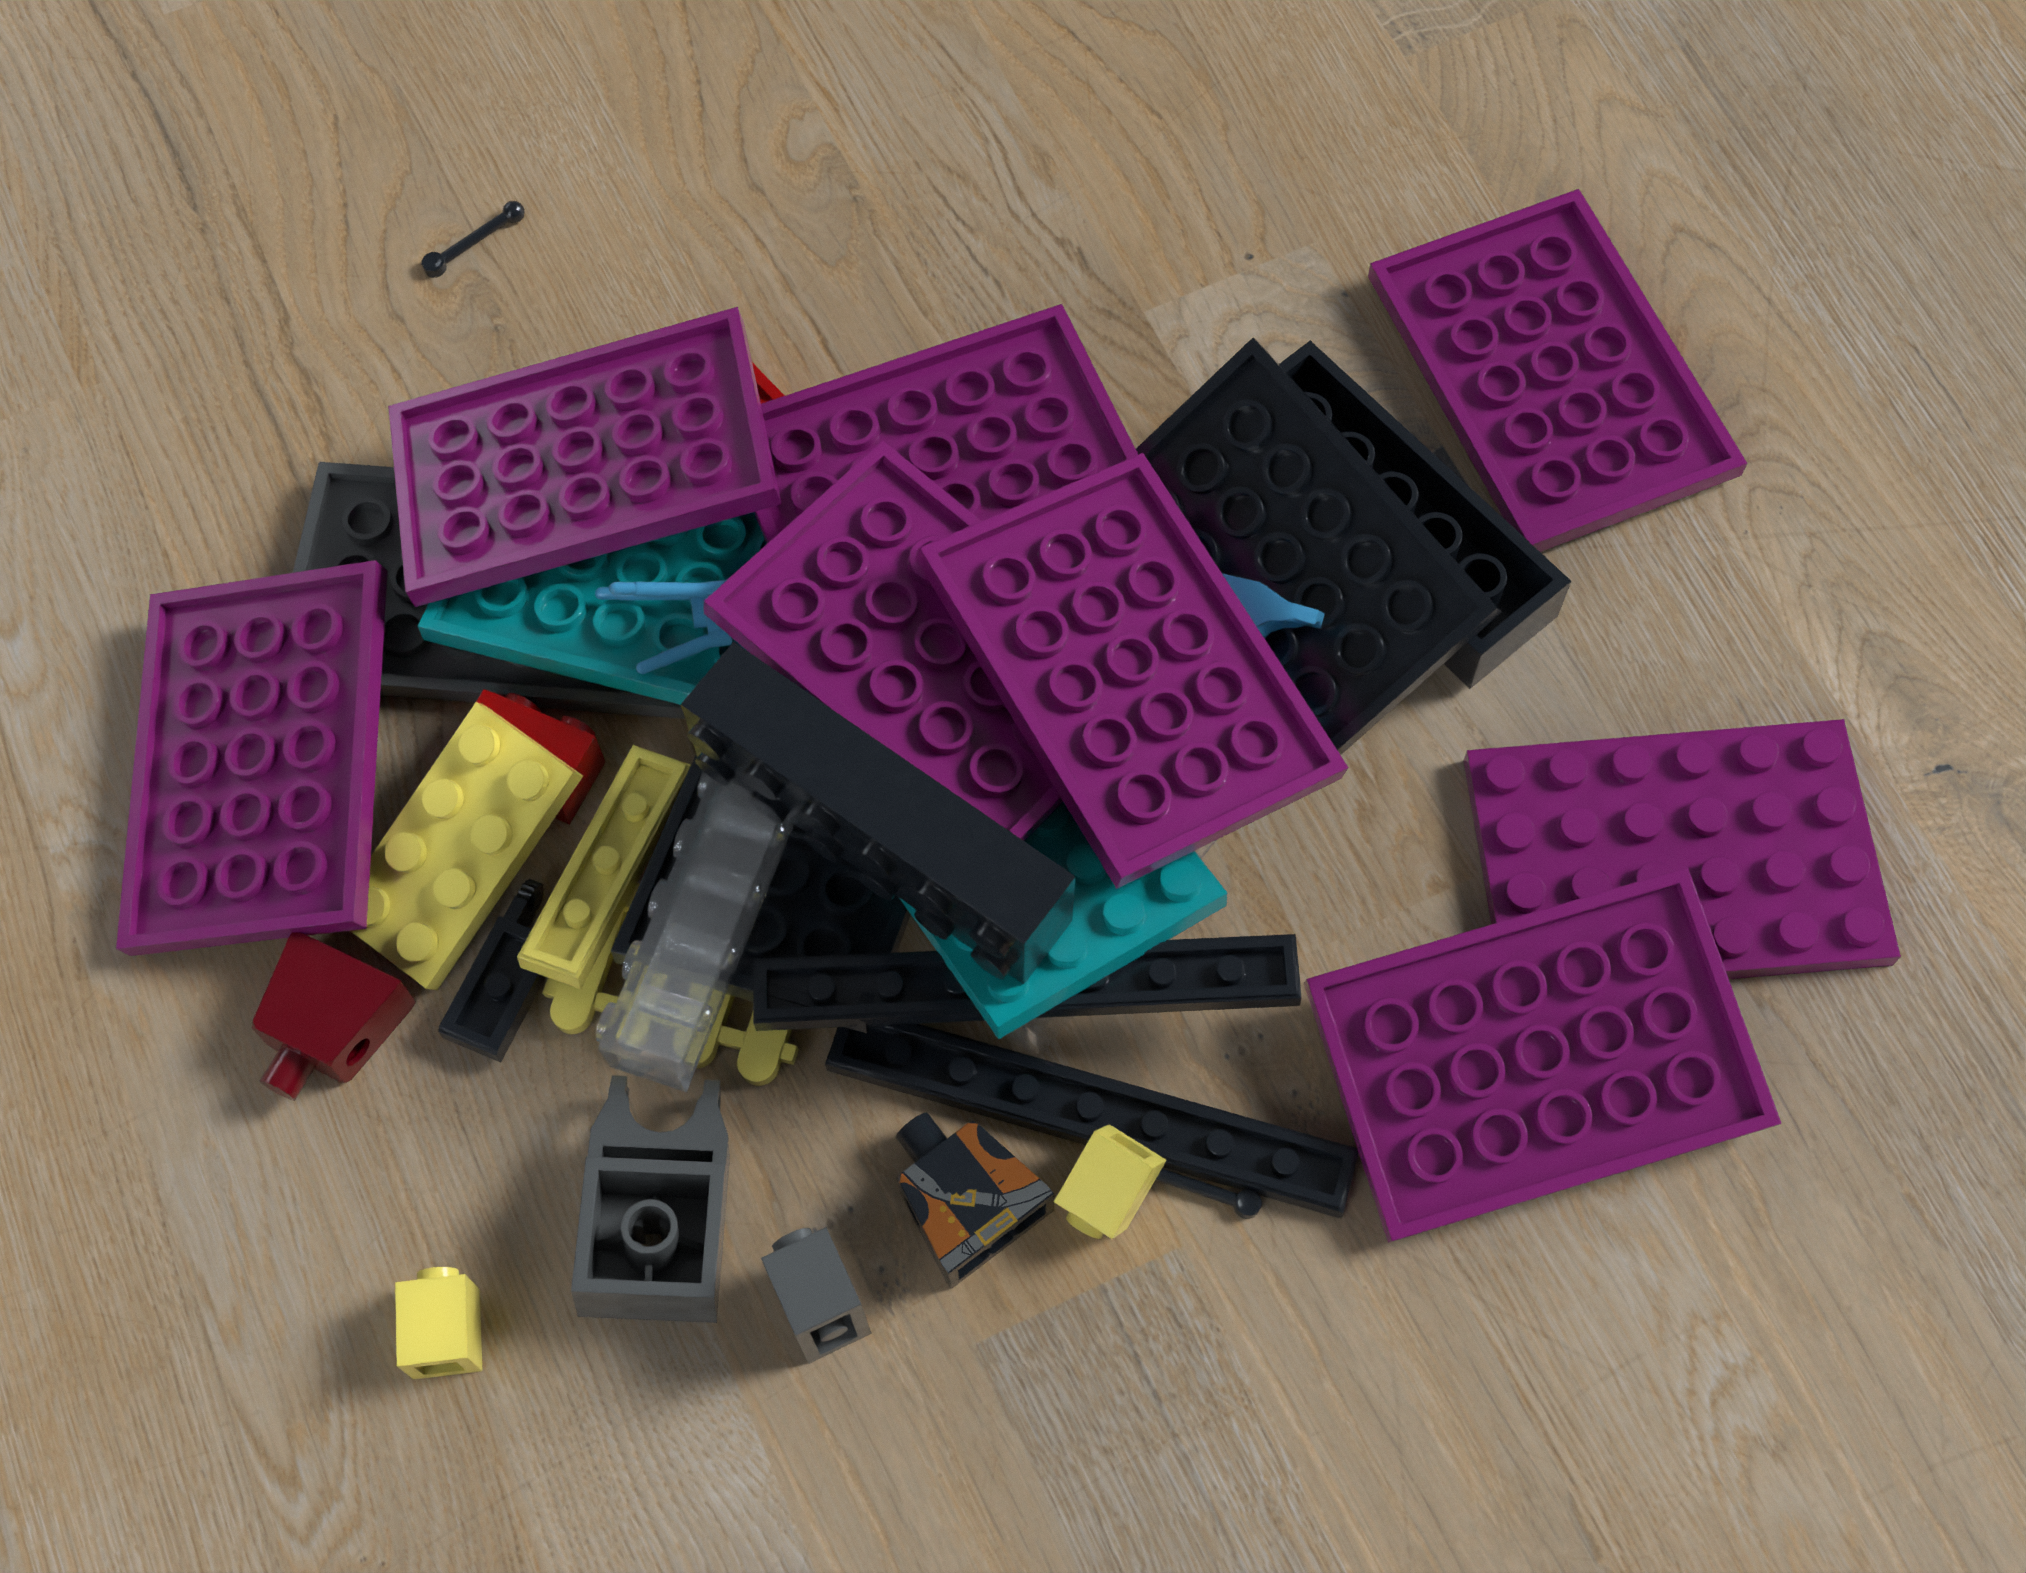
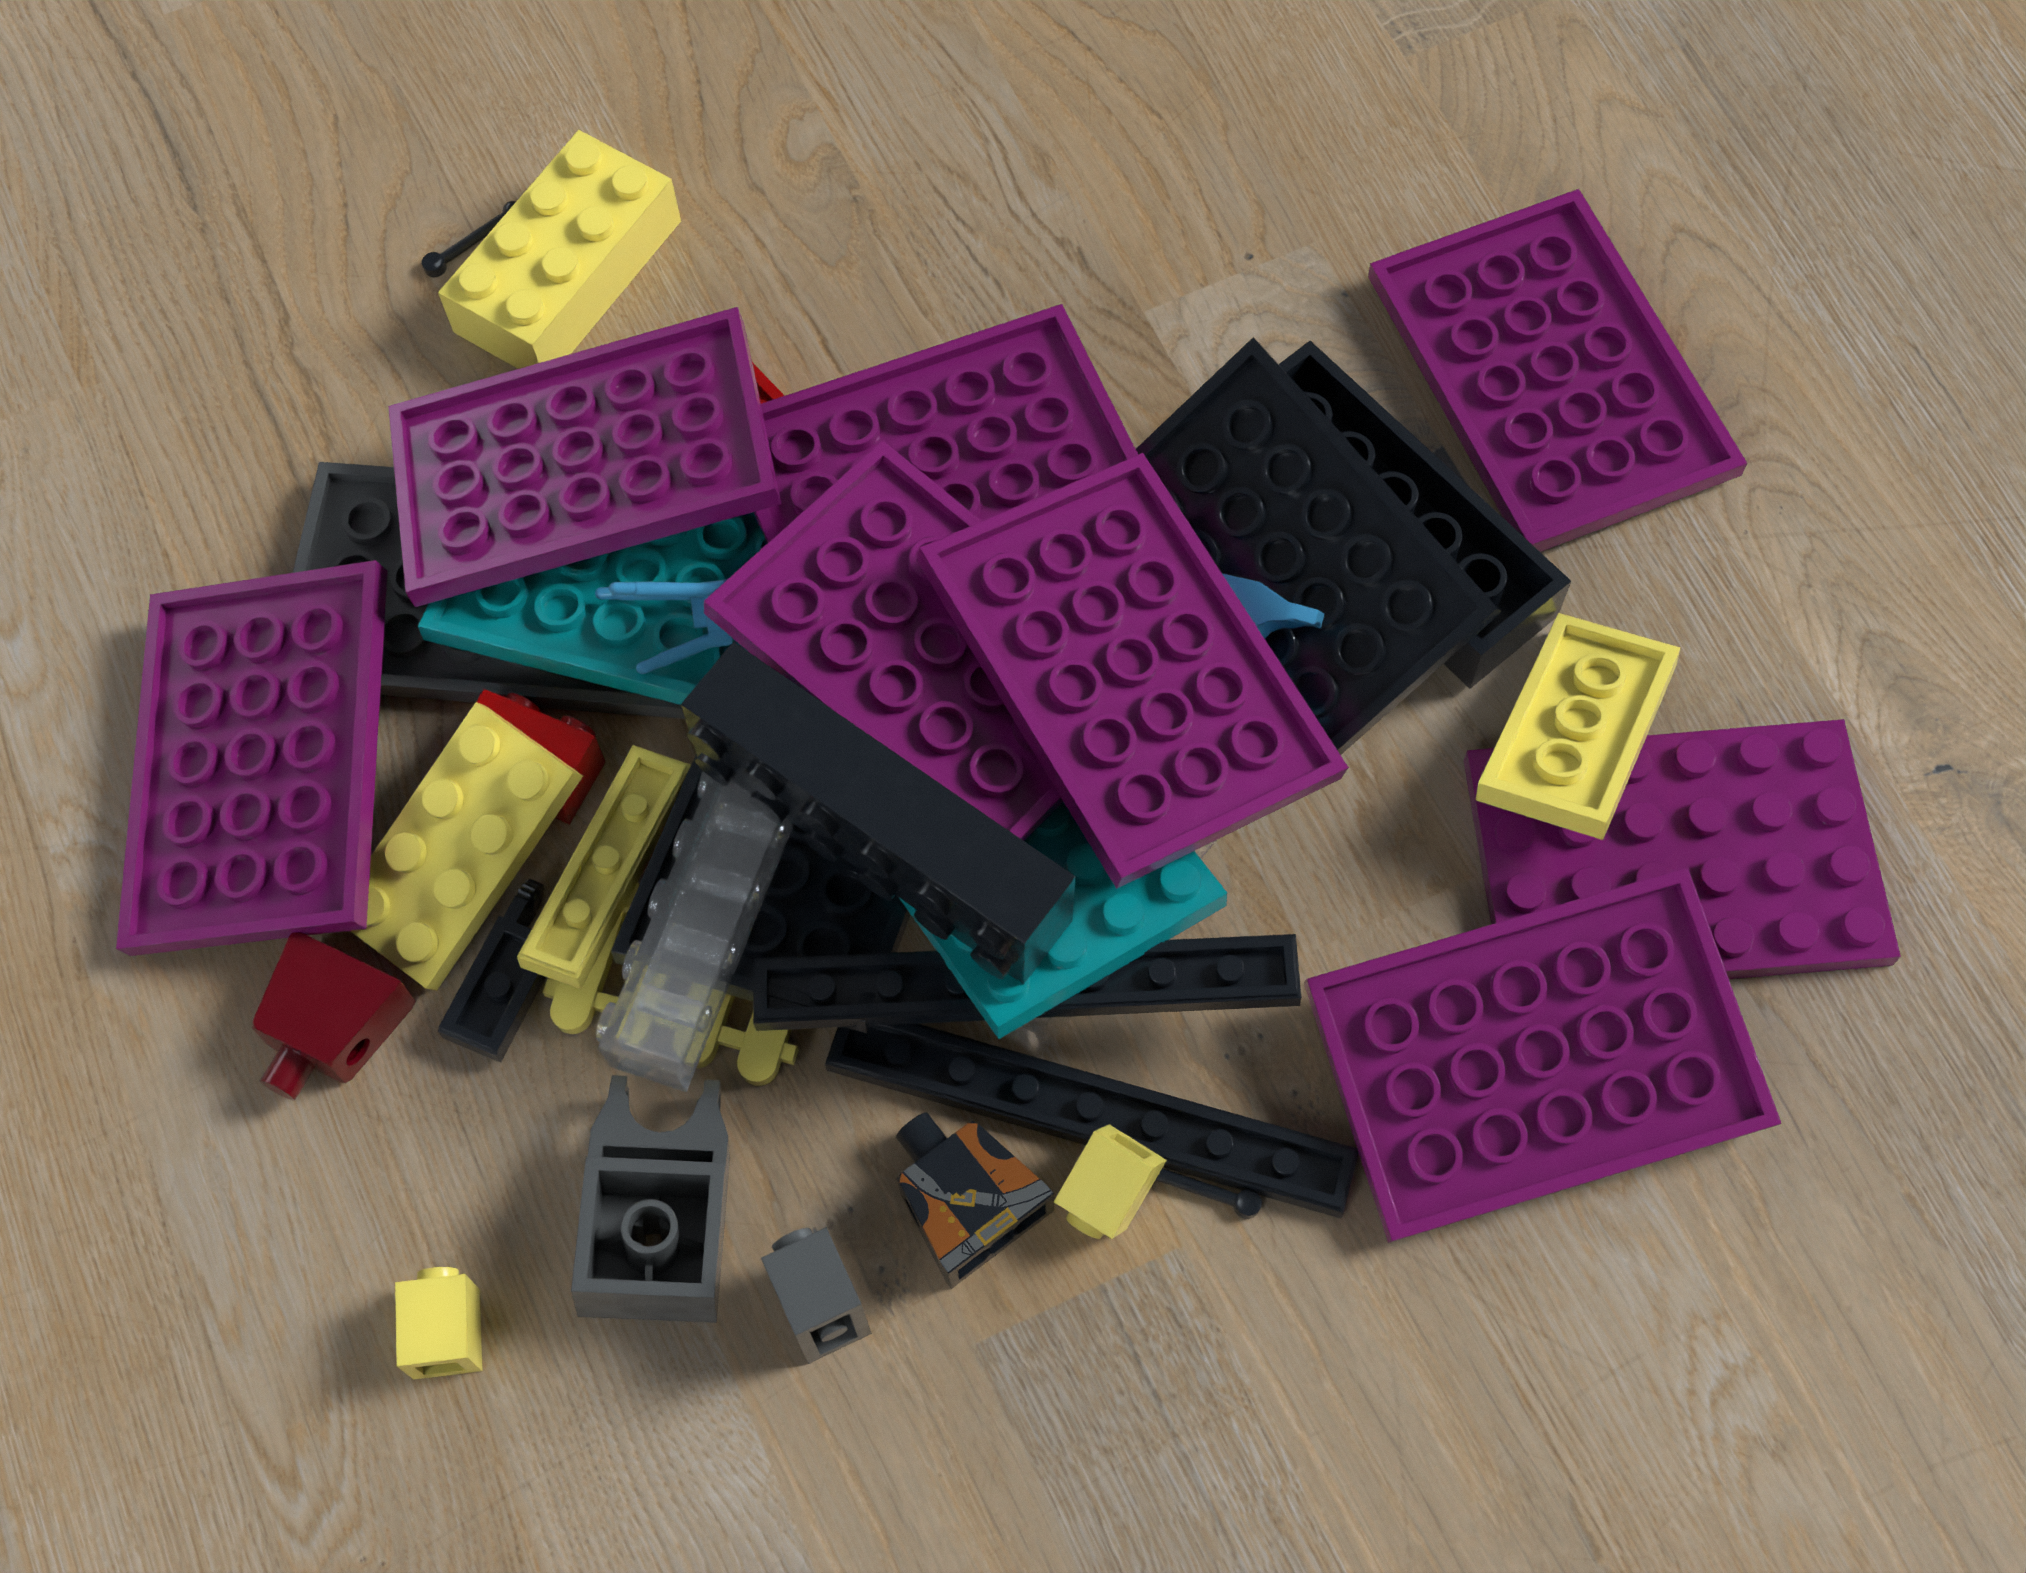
none -> light yellow brick [438,130,681,369]
none -> light yellow plate [1476,613,1680,840]

